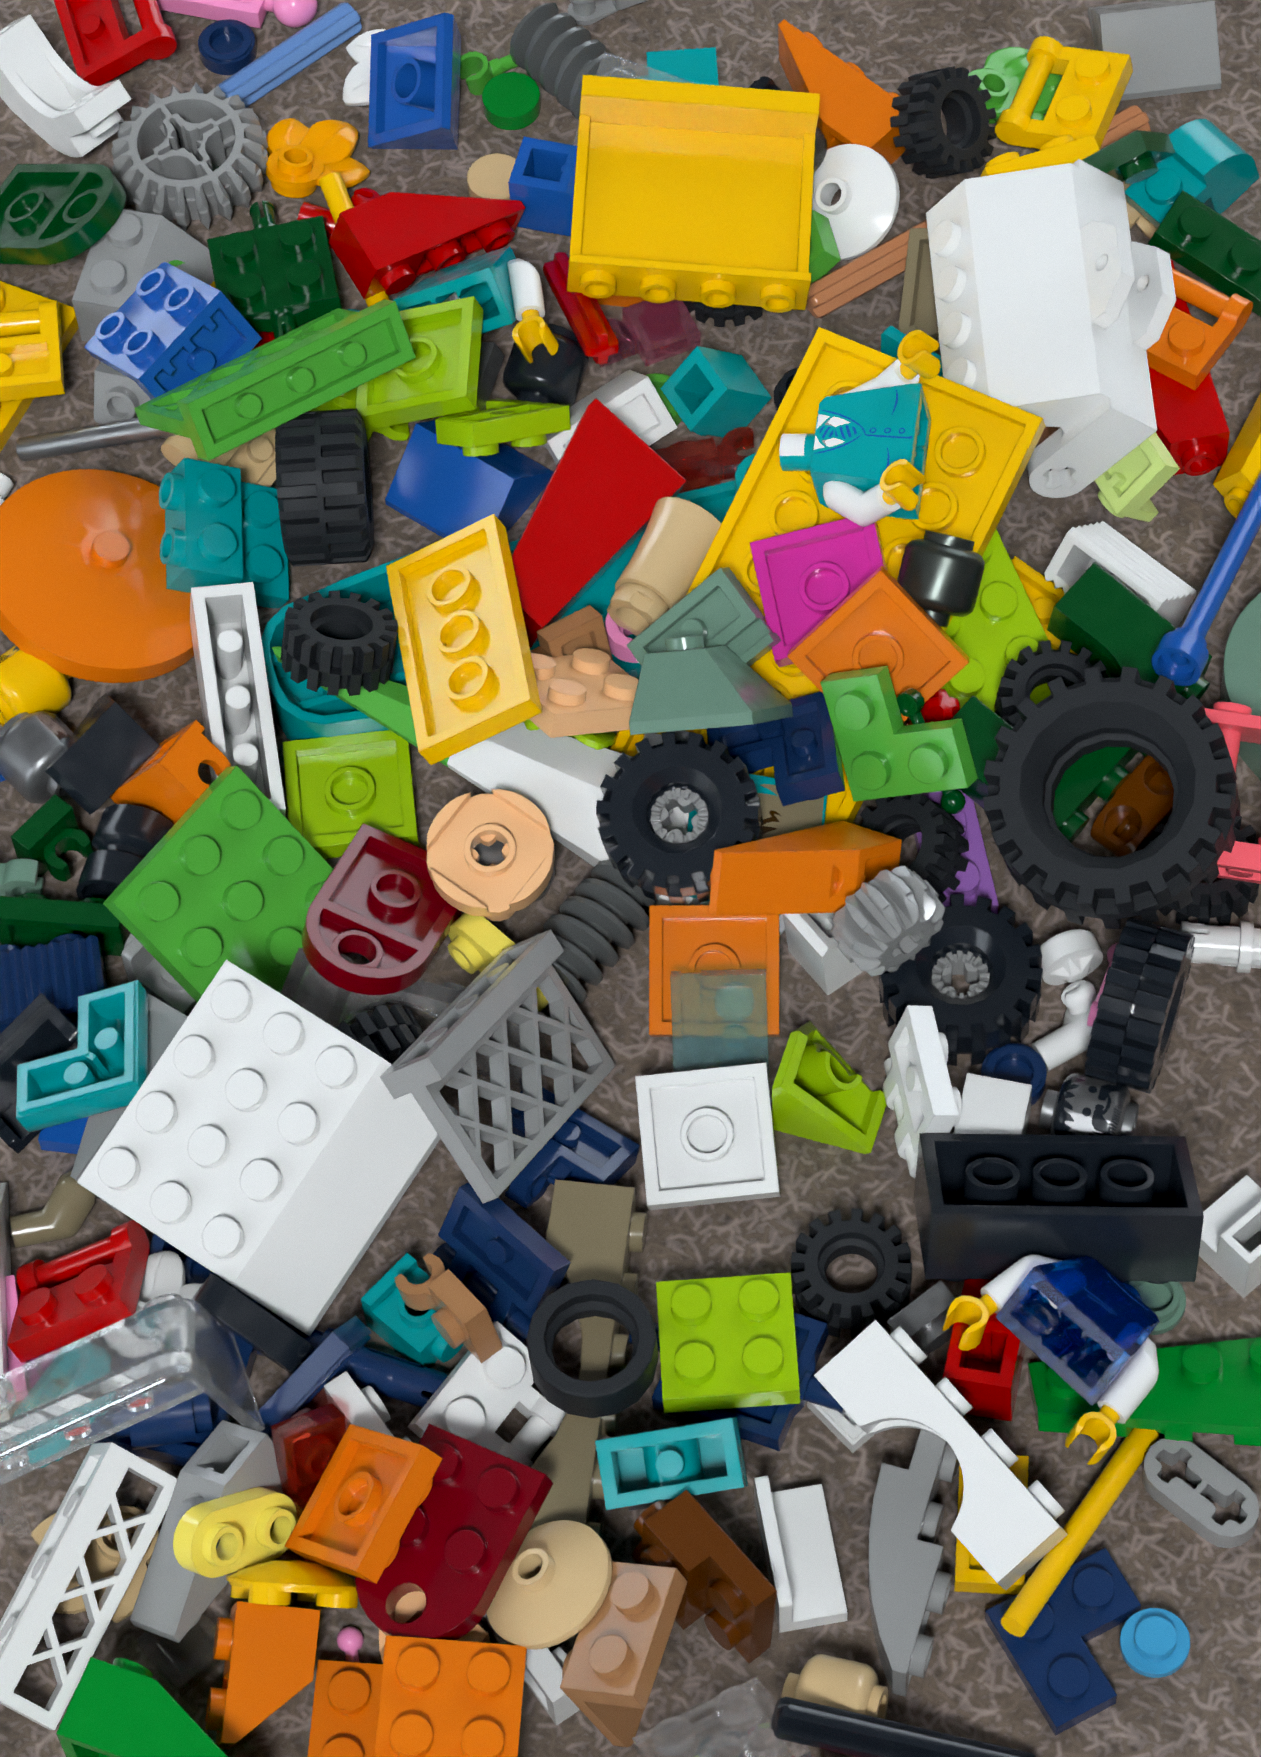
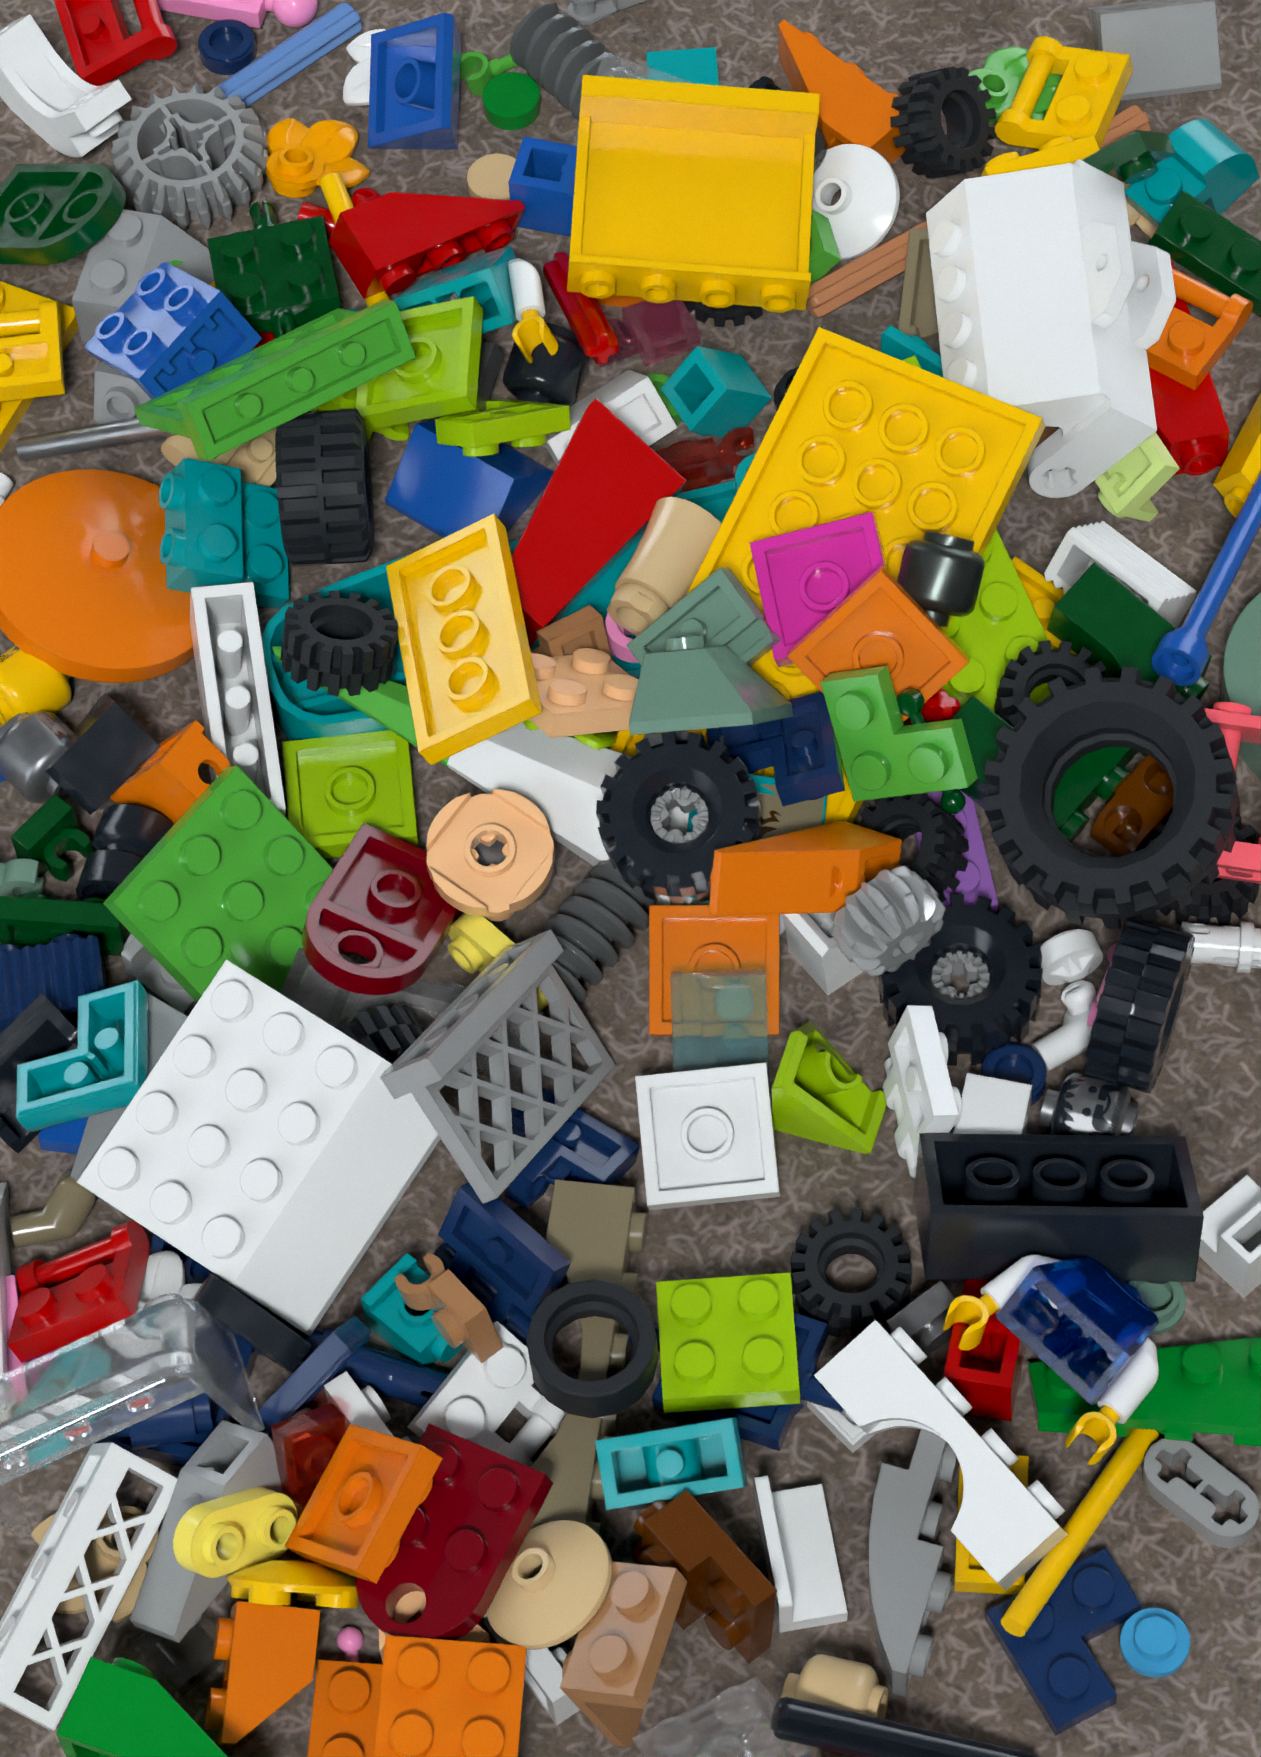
torso [779,330,941,527] -> none

